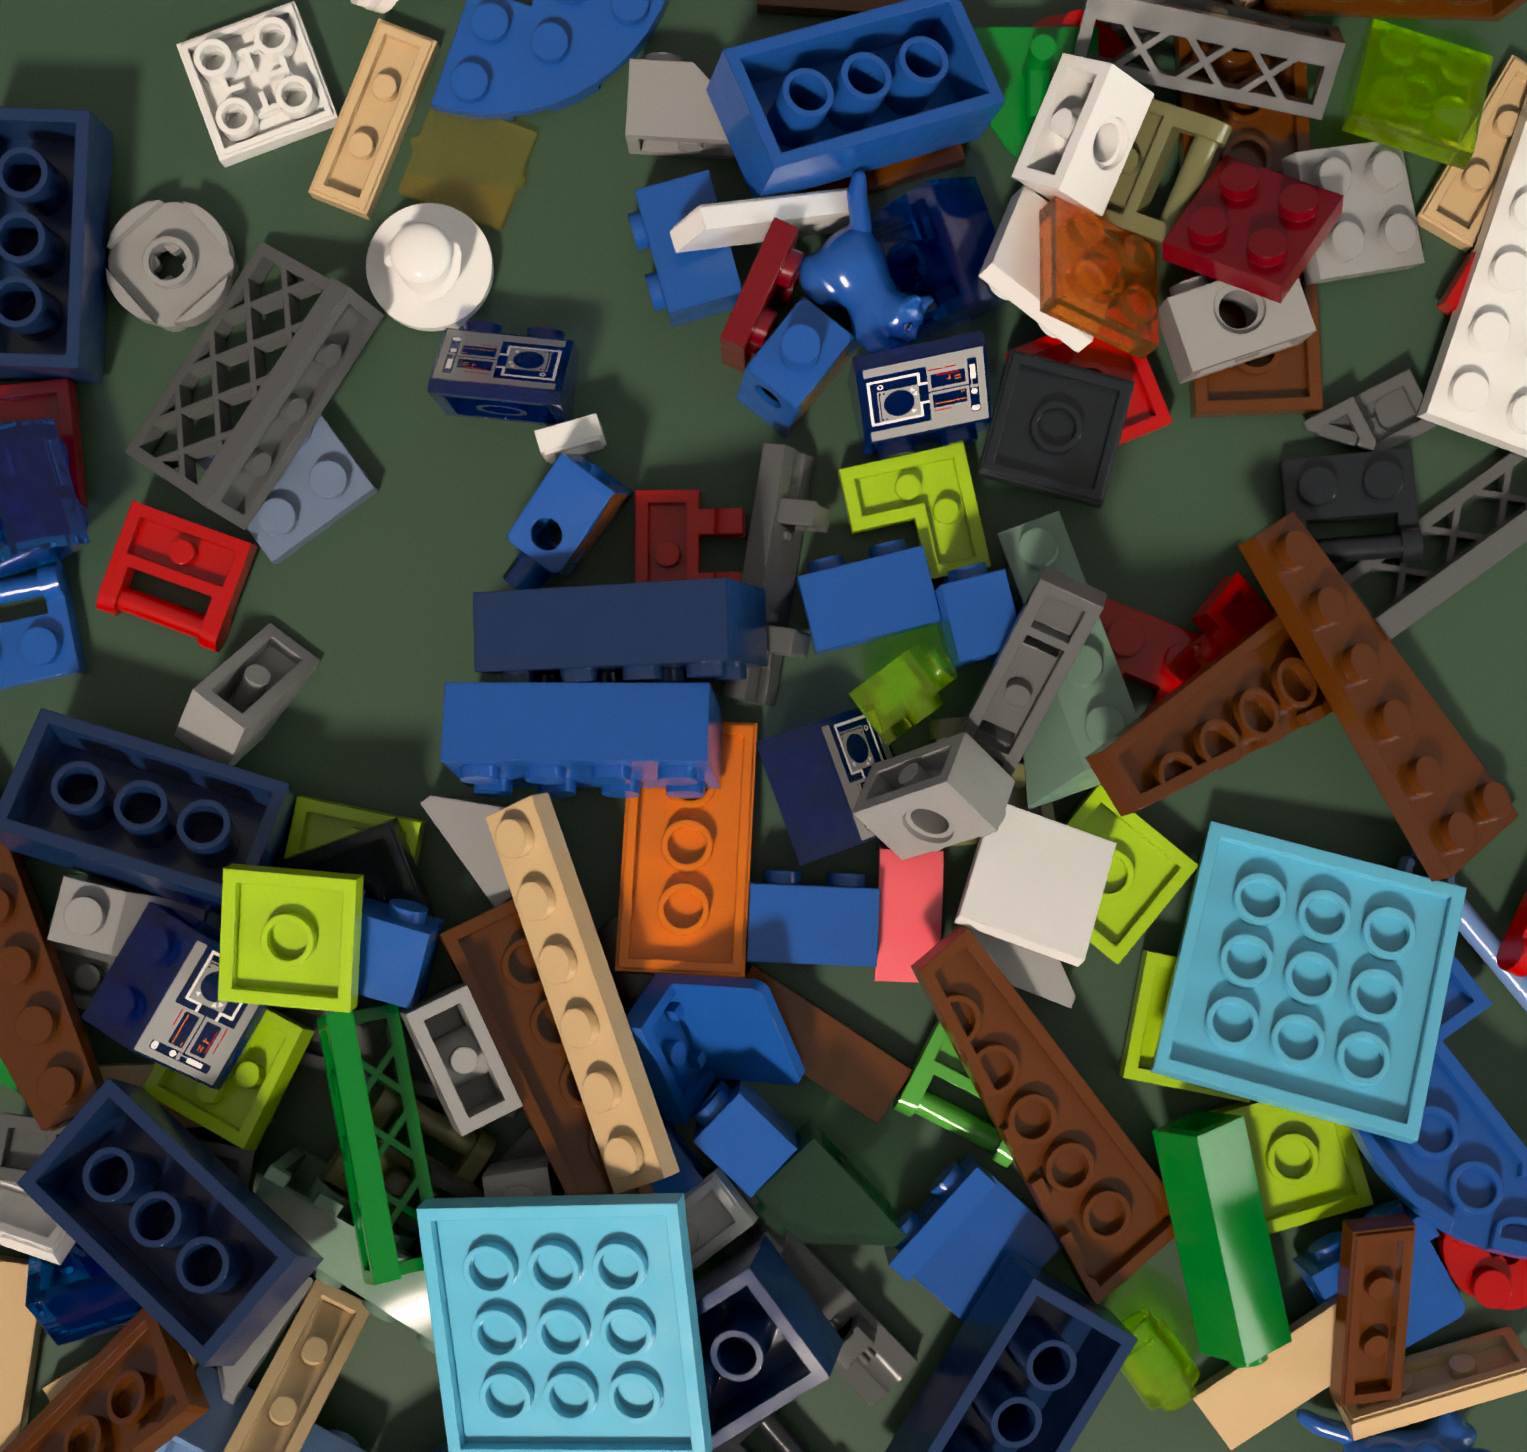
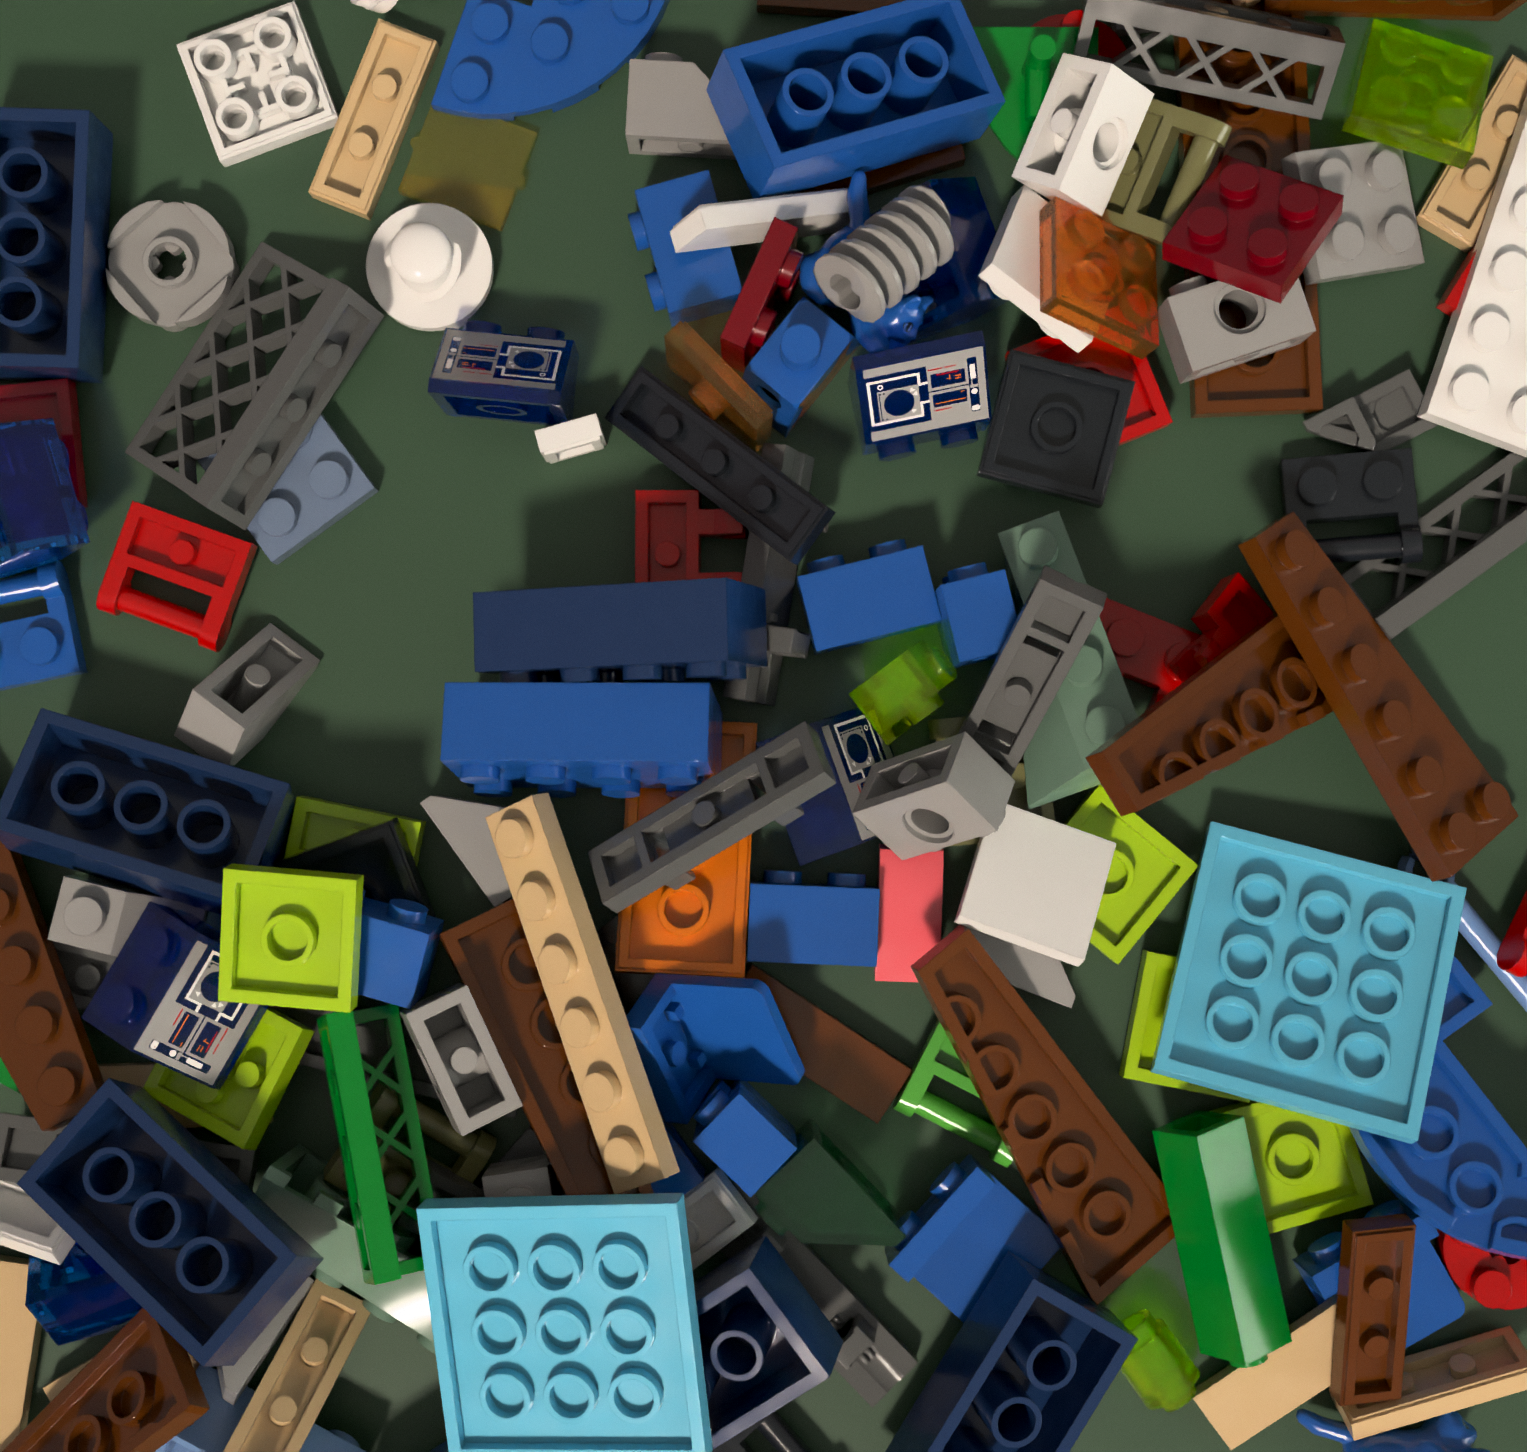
blue torso [502,453,635,590] -> none
lime plate [838,442,991,581] -> none
none -> dark grey hinge [588,721,837,913]
none -> black tile [604,366,836,565]
none -> clear orange plate [664,320,773,452]
none -> light grey piece [813,185,955,323]

